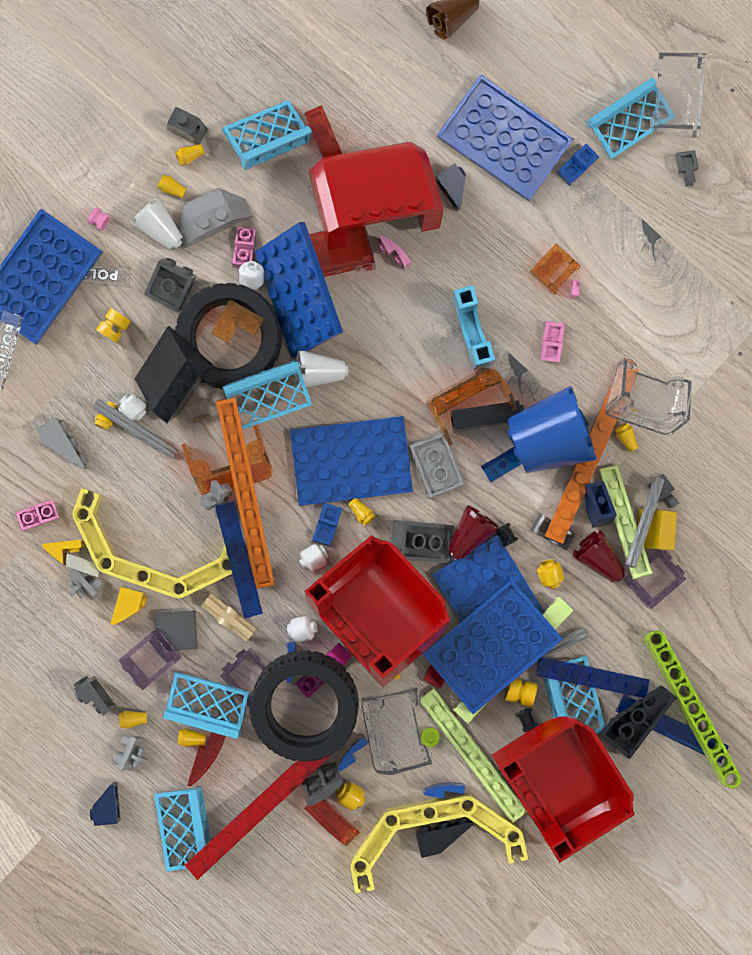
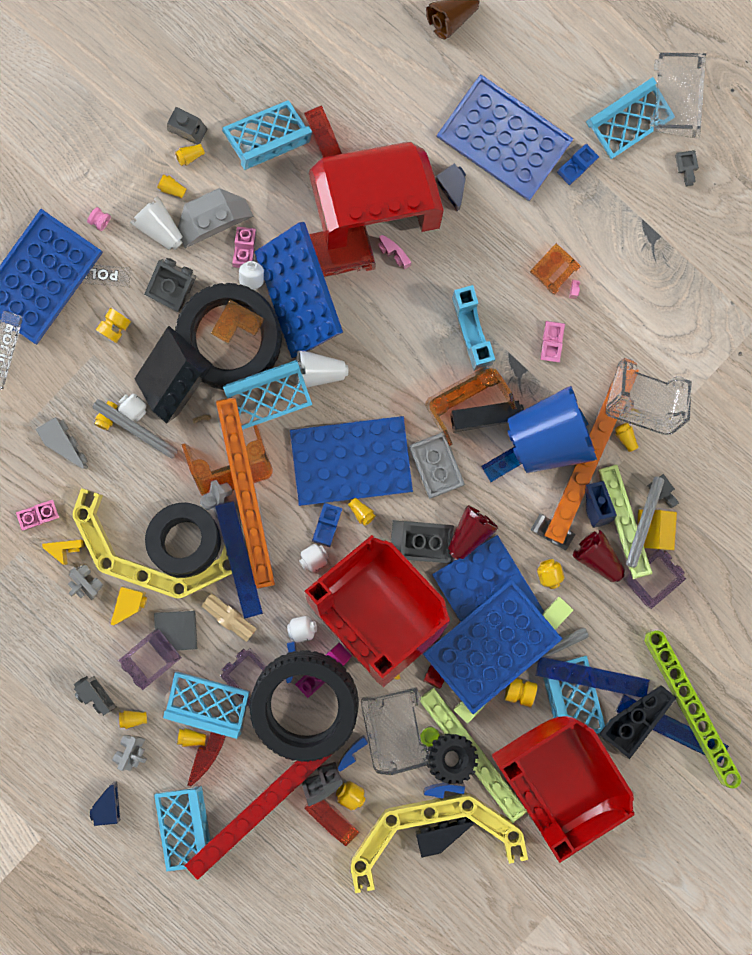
white sticker [66,553,99,577] -> none
black bush [495,522,519,547] -> none
black bush [515,707,539,732] -> none
none -> black tyre [145,502,221,578]
none -> black tyre [426,734,479,785]

